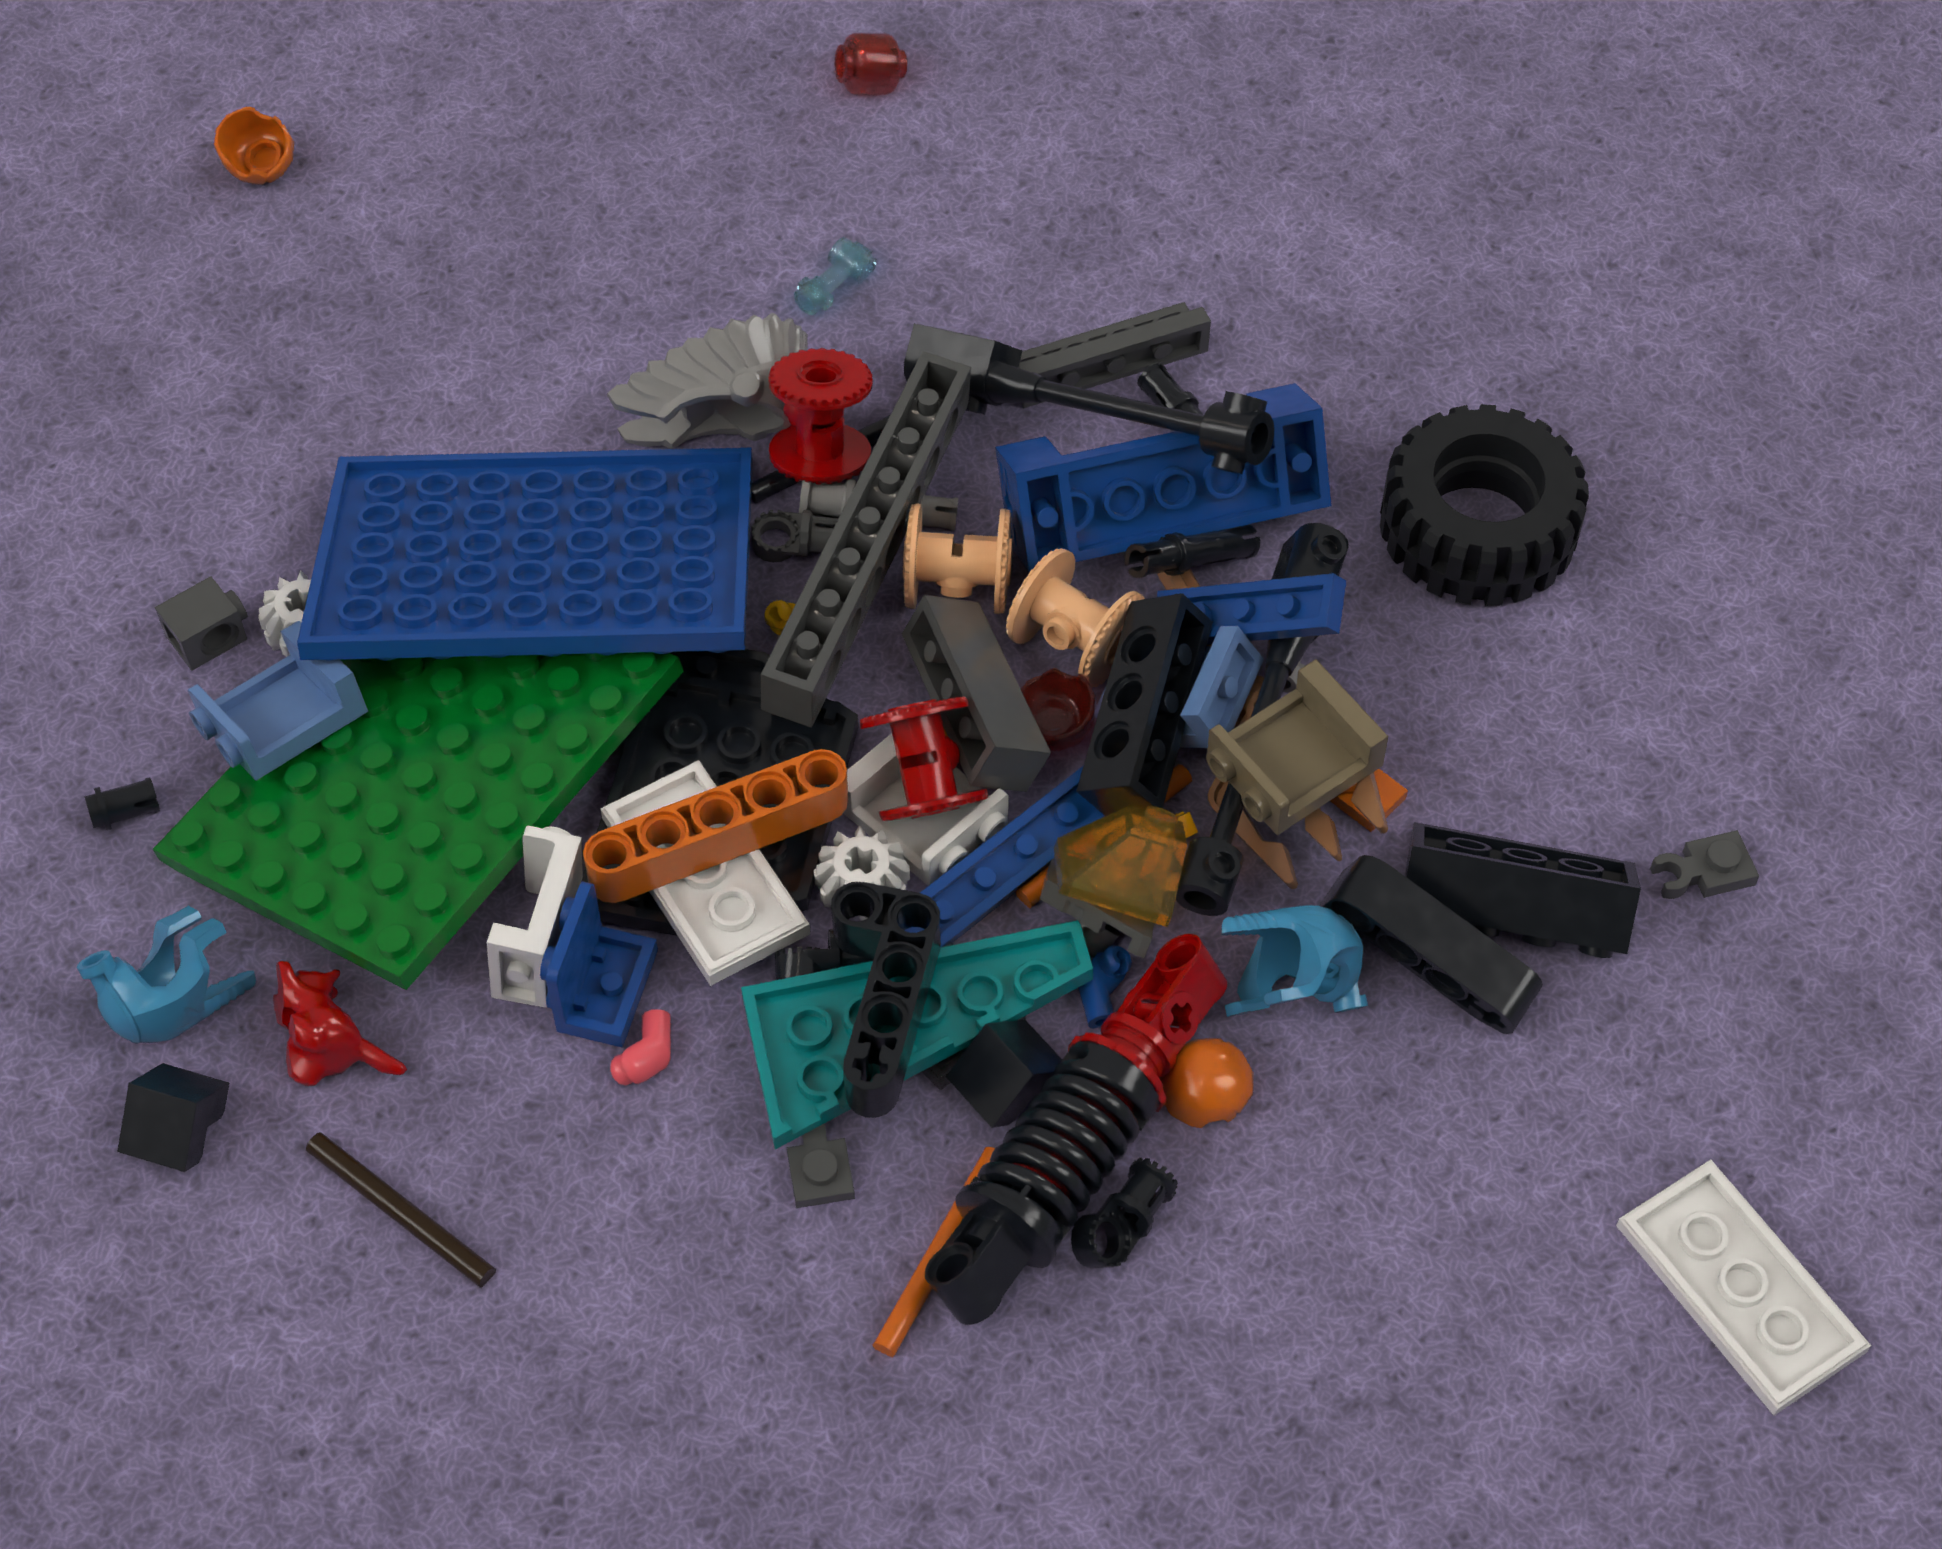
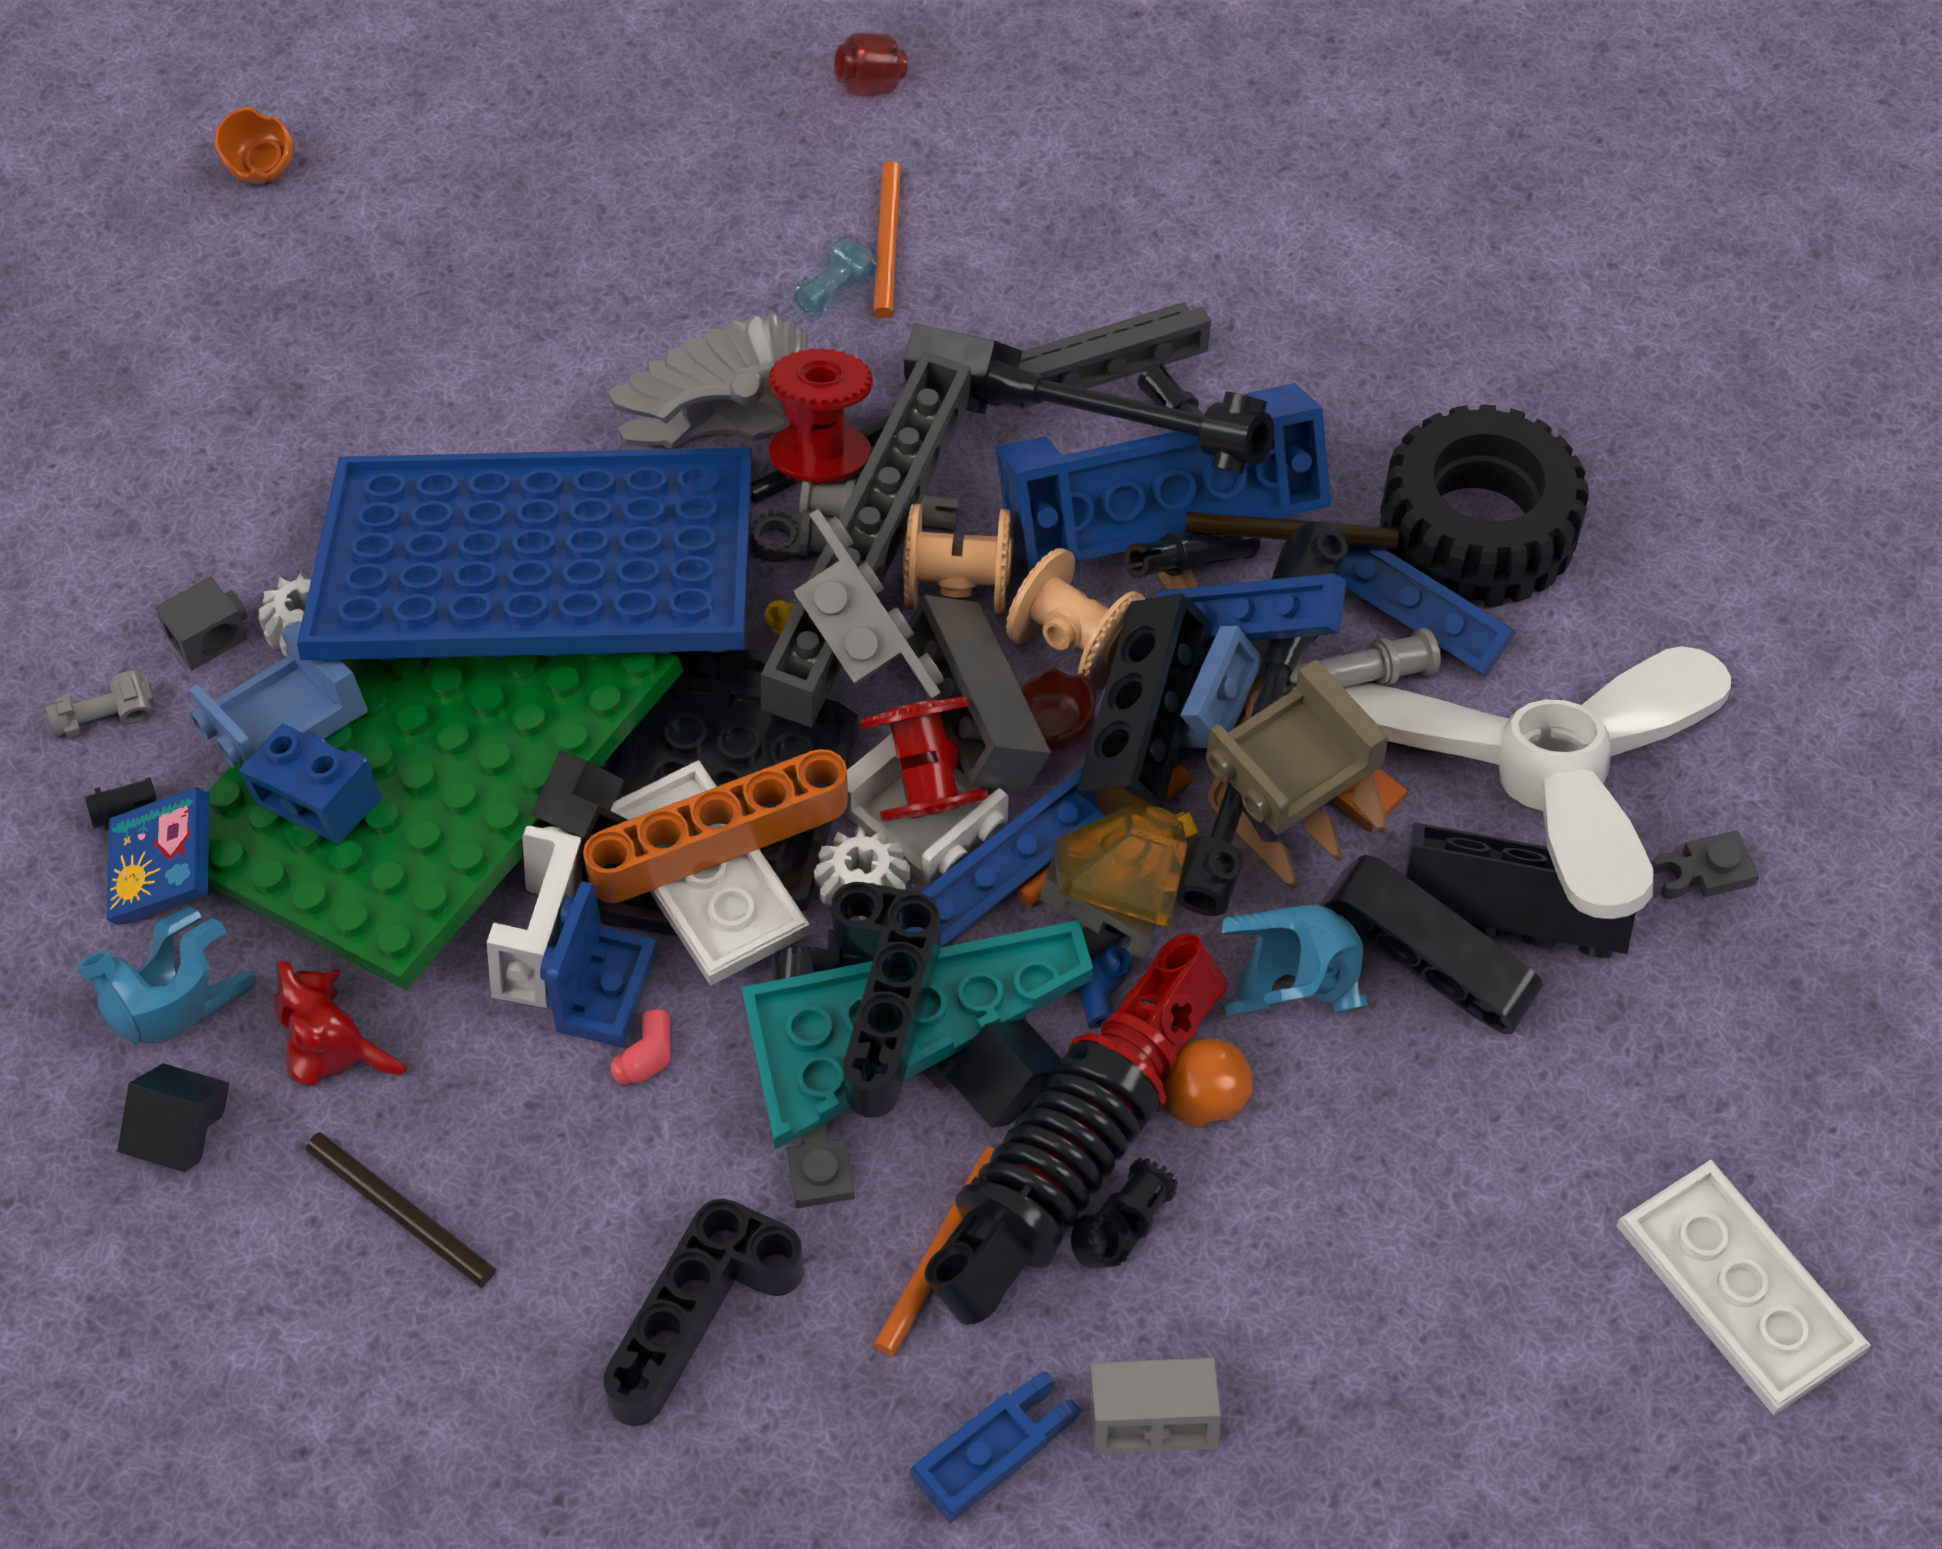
none -> light grey bar [45,671,155,738]
none -> blue tile [106,787,209,925]
none -> blue brick [239,723,382,845]
none -> black piece [531,750,629,841]
none -> black beam [603,1199,804,1426]
none -> light grey bracket [793,509,945,701]
none -> orange bar [873,161,901,318]
none -> blue hinge [910,1371,1081,1523]
none -> light grey hinge [1090,1358,1221,1454]
none -> dark brown bar [1184,511,1398,549]
none -> light grey pin [1282,627,1441,697]
none -> blue plate [1336,520,1516,678]
none -> white piece [1343,646,1731,919]

